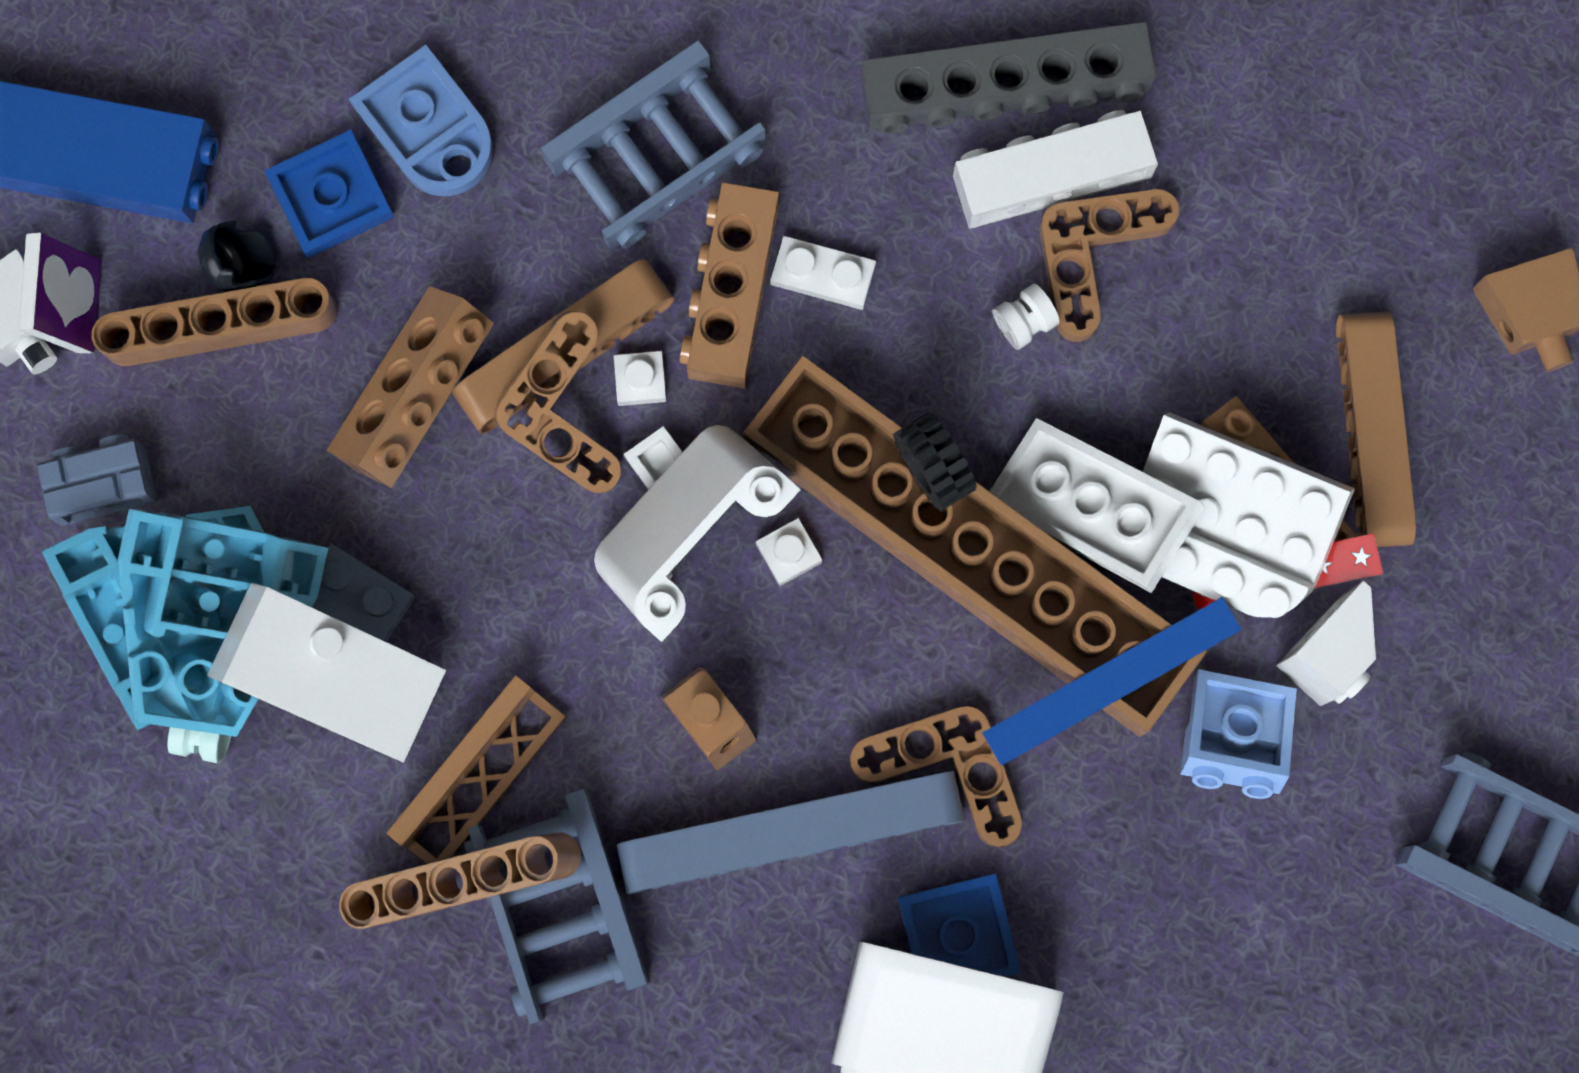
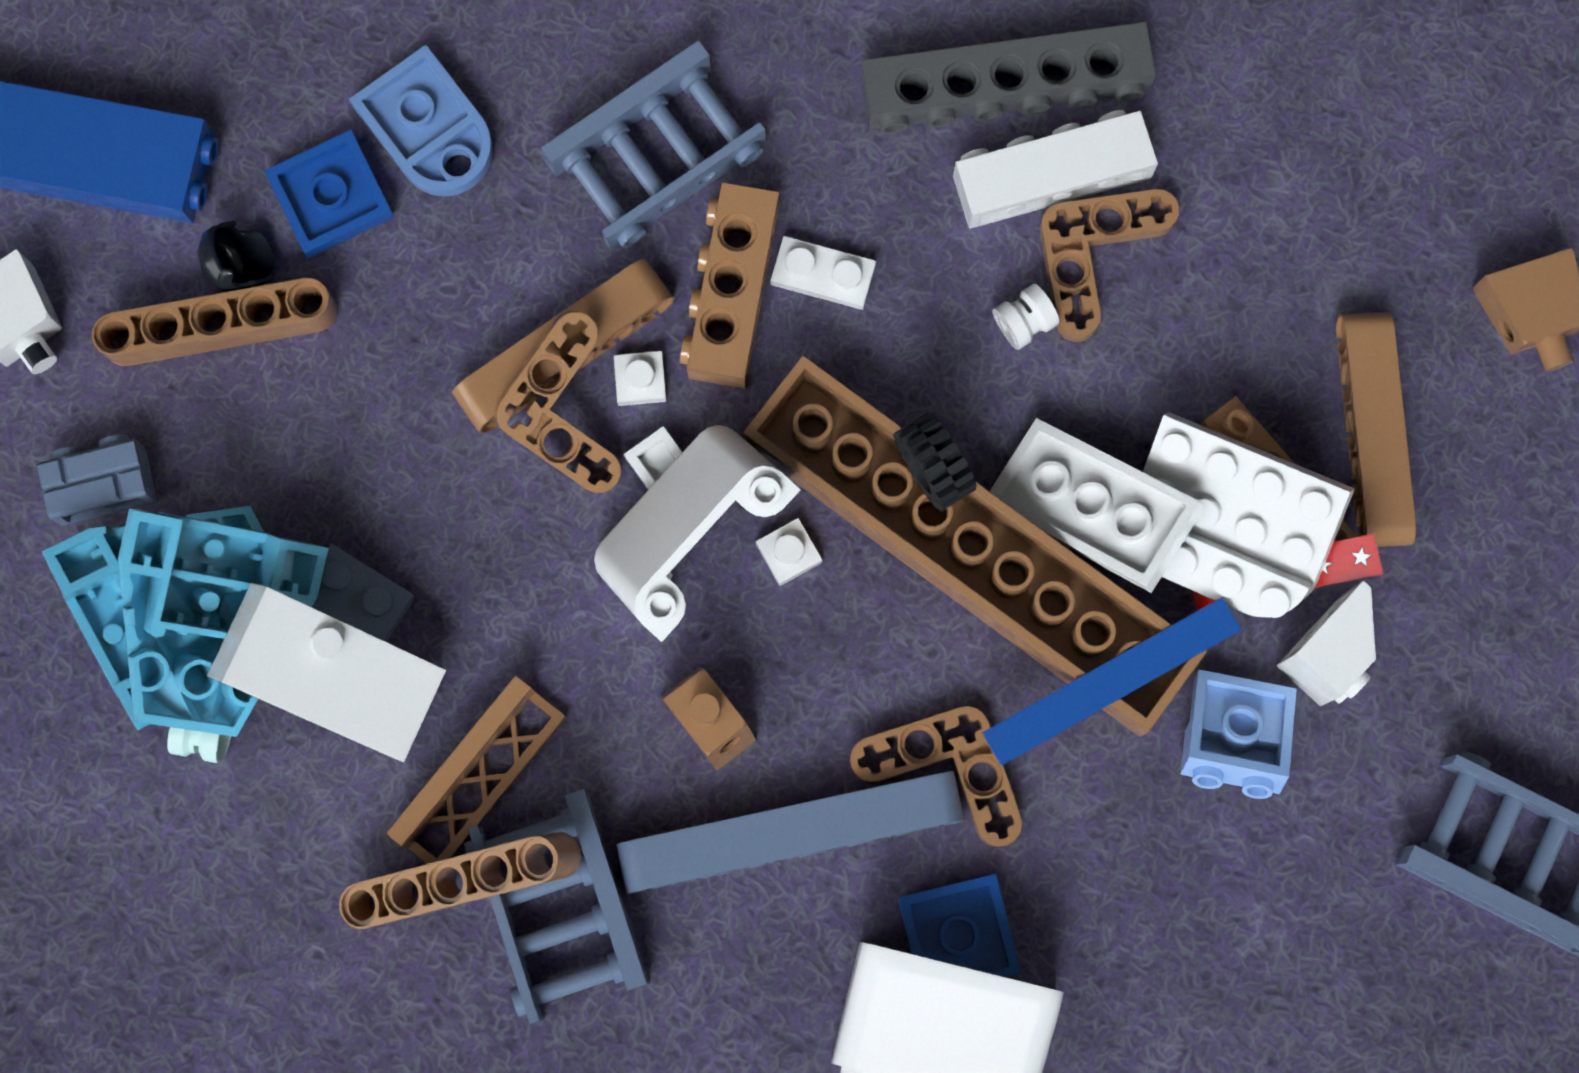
tile [18,233,101,353] -> none
medium nougat brick [326,286,494,488] -> none

